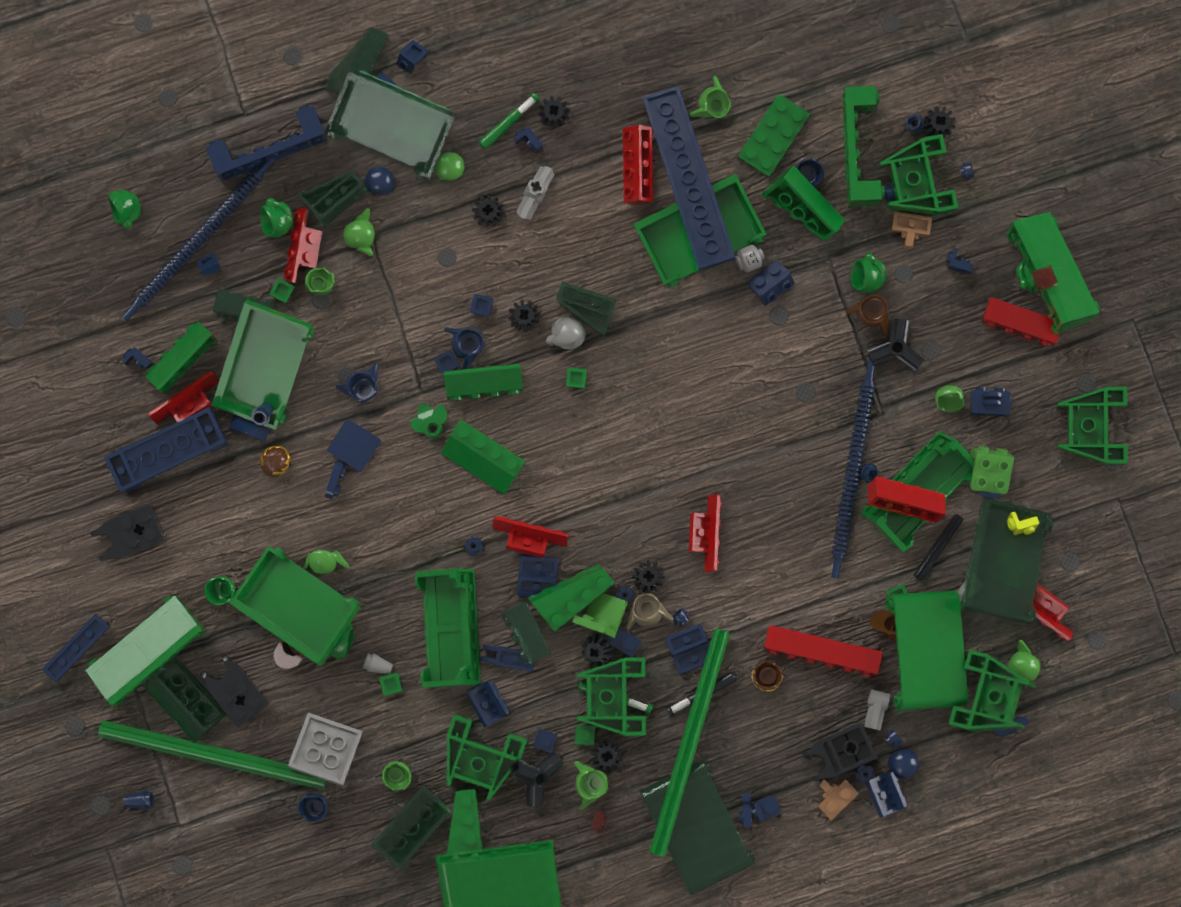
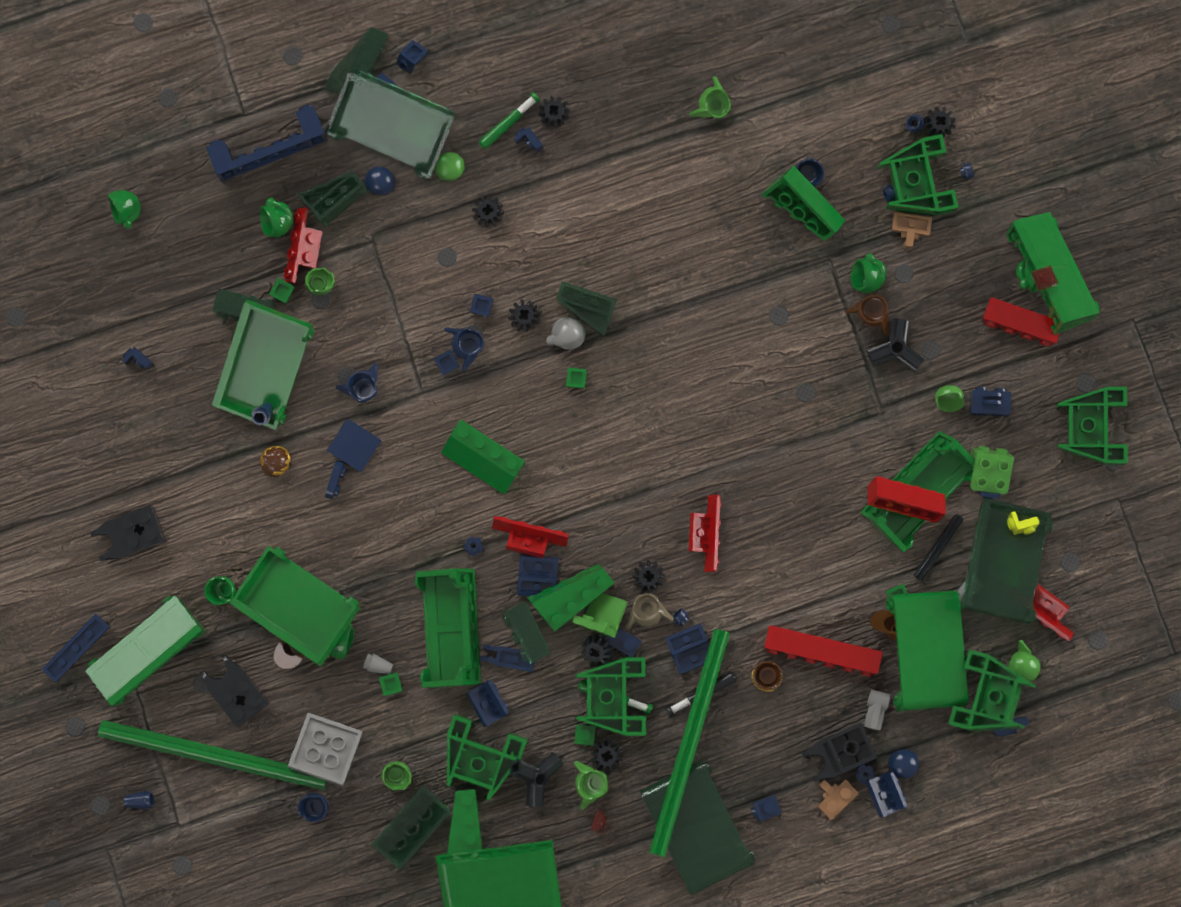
dark blue plate [104,408,229,494] -> none
dark blue hose [121,159,276,321] -> none
clear green slope [143,657,227,743] -> none
green slope [145,322,217,395] -> none
red bracket [148,371,219,425] -> none
dark blue plate [197,253,221,276] -> none
dark blue slope [229,415,271,442] -> none
bright green piece [303,550,349,575] -> none
bright green piece [343,208,375,256] -> none
green plate [410,403,447,439] -> none
green slope [443,364,523,401] -> none
light grey piece [516,166,555,220] -> none
dark blue plate [533,729,557,753] -> none
dark blue plate [615,586,634,604] -> none
red brick [623,125,653,205] -> none
green windscreen [633,174,767,288] -> none
dark blue plate [642,86,736,271] -> none
light grey head [735,245,765,273] -> none
green plate [737,94,810,178] -> none
dark blue plate [739,793,752,827] -> none
dark blue bracket [748,260,795,306] -> none
dark blue hose [831,361,876,579] -> none
green plate [842,86,885,207] -> none
dark blue plate [860,463,879,482] -> none
dark blue plate [885,729,902,747] -> none
dark blue bracket [946,248,973,275] -> none

